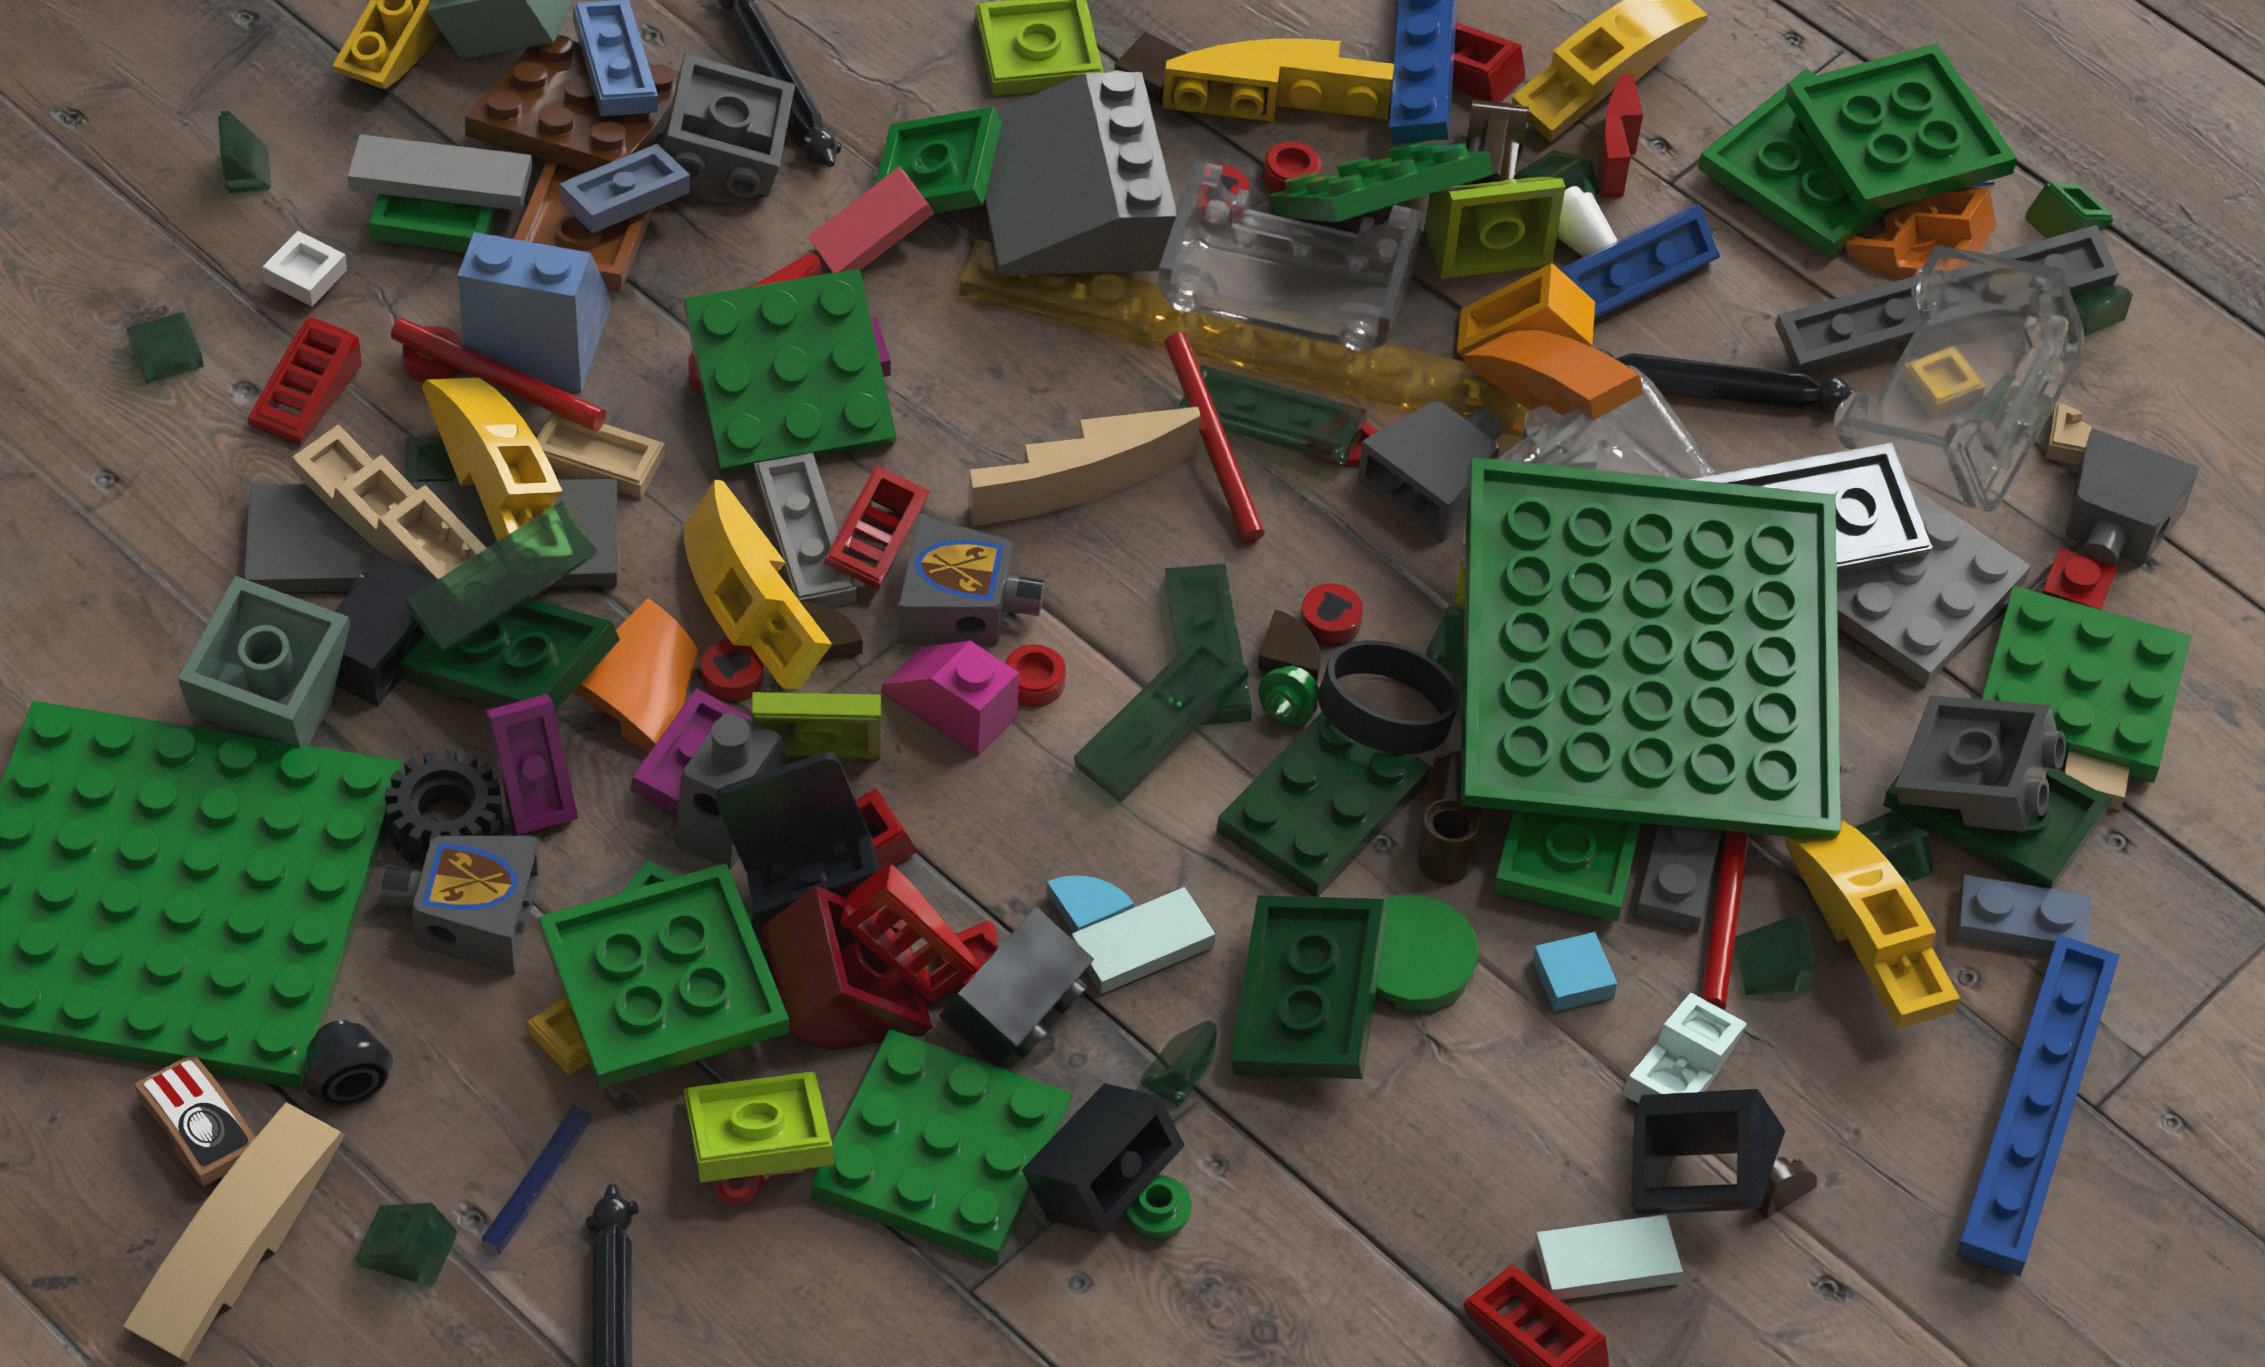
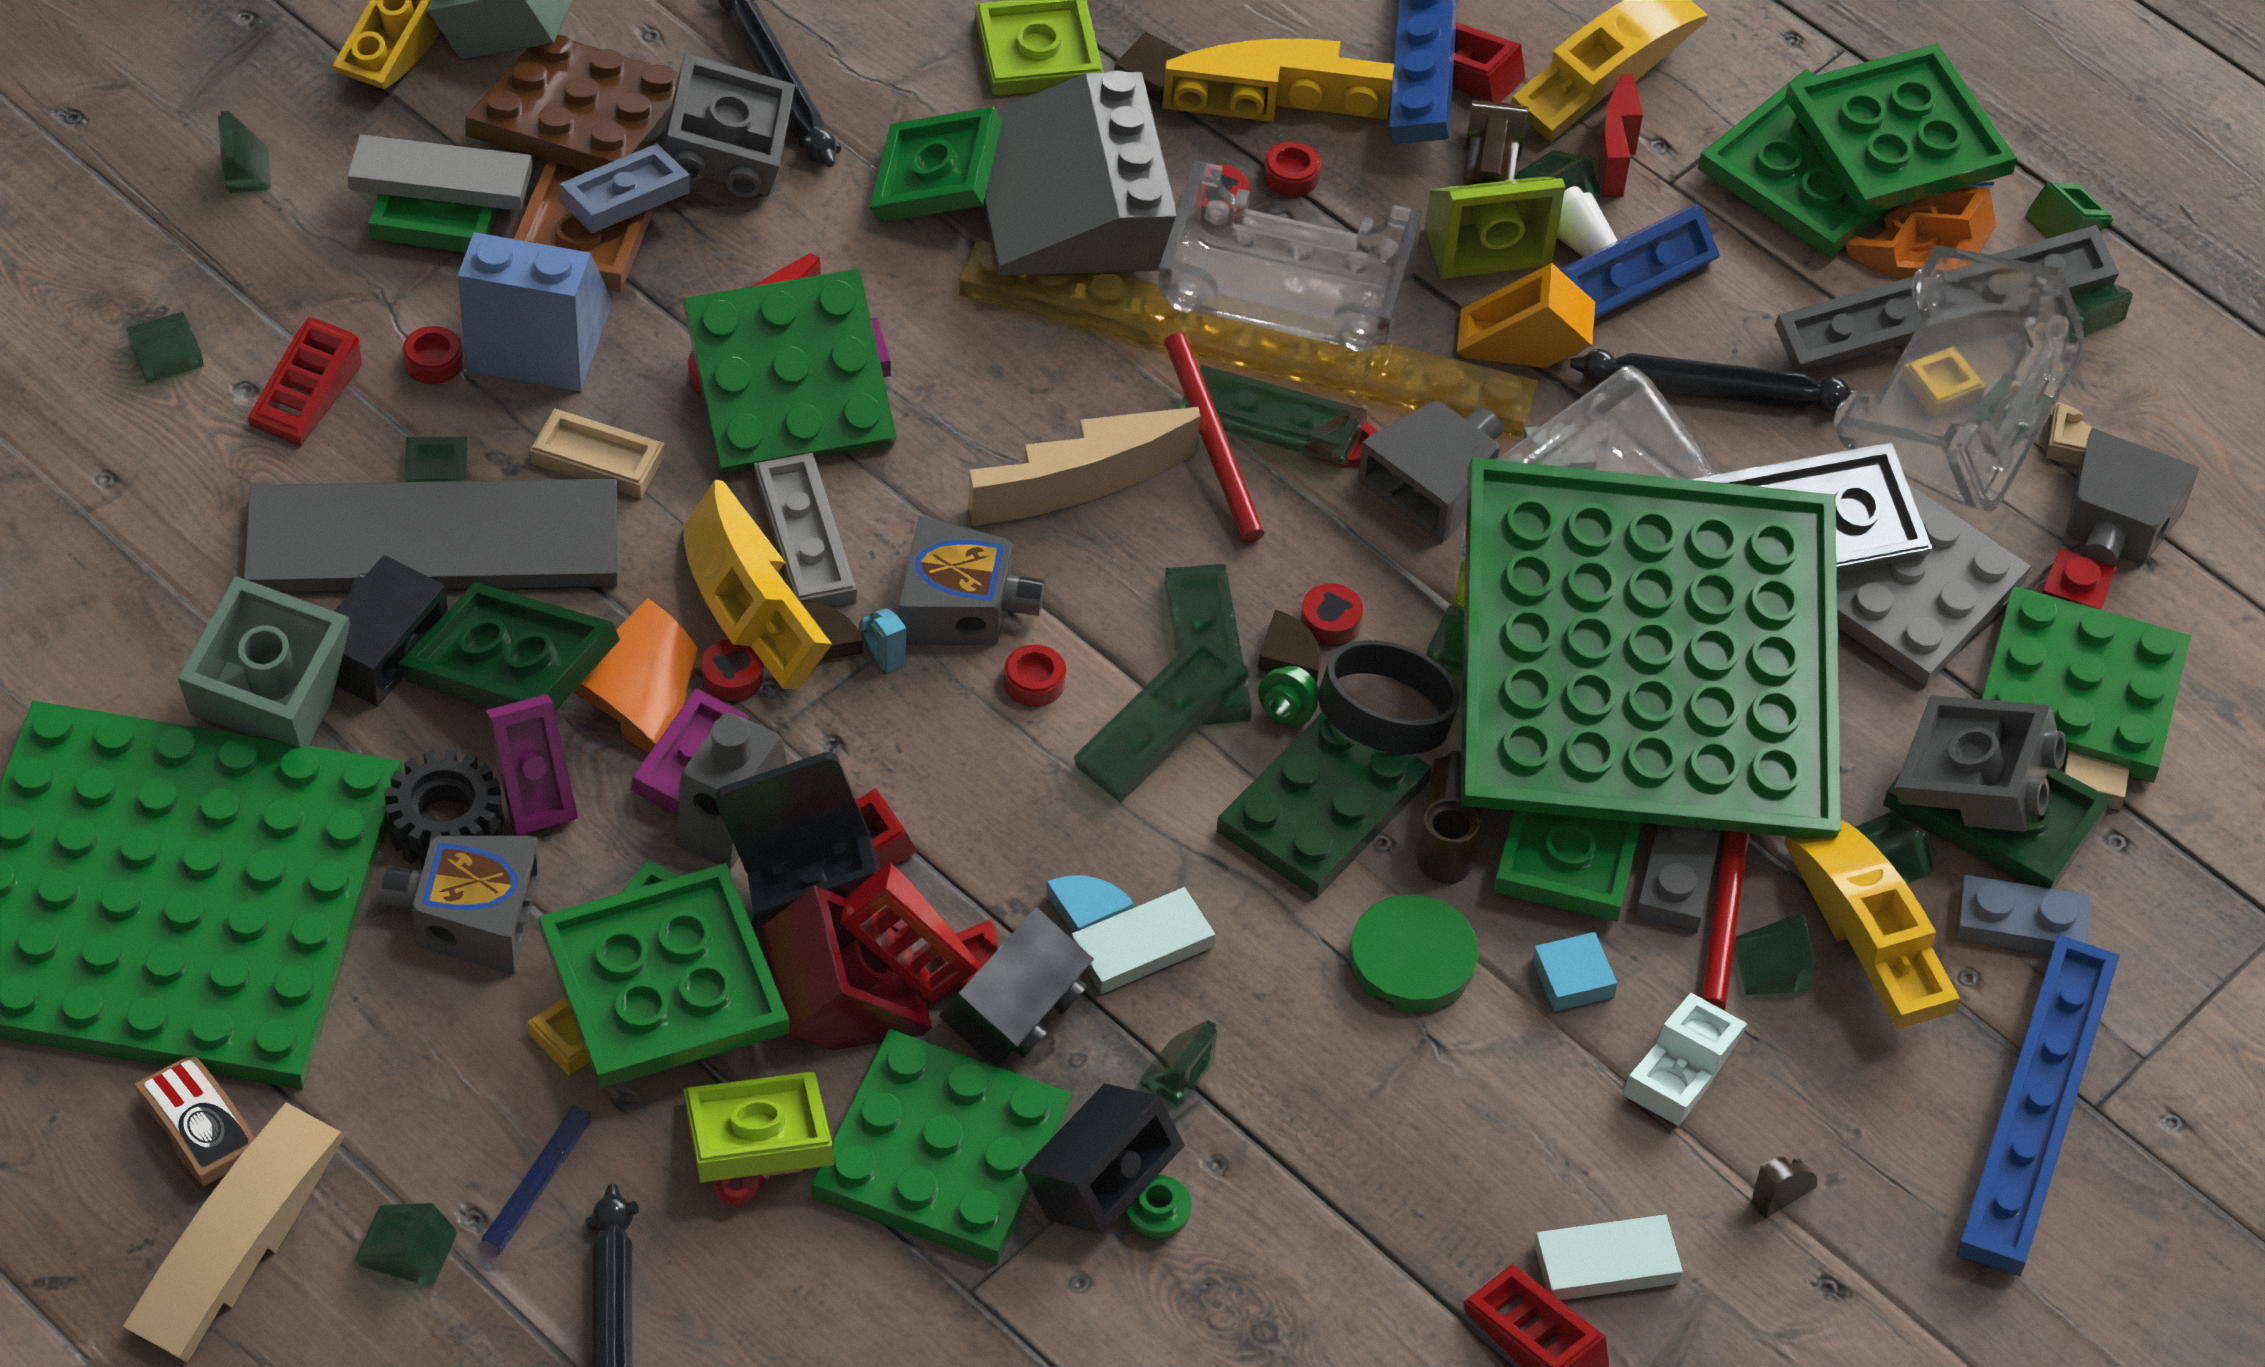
white plate [262,231,347,306] -> none
tan slope [290,424,508,610] -> none
black cone [304,1020,393,1106] -> none
red bar [391,318,606,432] -> none
clear green tile [405,501,597,655] -> none
yellow slope [422,378,573,573] -> none
medium blue tile [573,0,658,116] -> none
lime tile [752,692,881,759] -> none
coral tile [808,166,935,273] -> none
red slope [824,465,930,590] -> none
dark pink slope [882,641,1019,756] -> none
dark green plate [1230,895,1388,1079] -> none
green plate [1268,142,1494,222] -> none
orange slope [1463,330,1643,420] -> none
black tile [1632,1089,1786,1214] -> none
none -> medium azure tile [858,608,906,674]

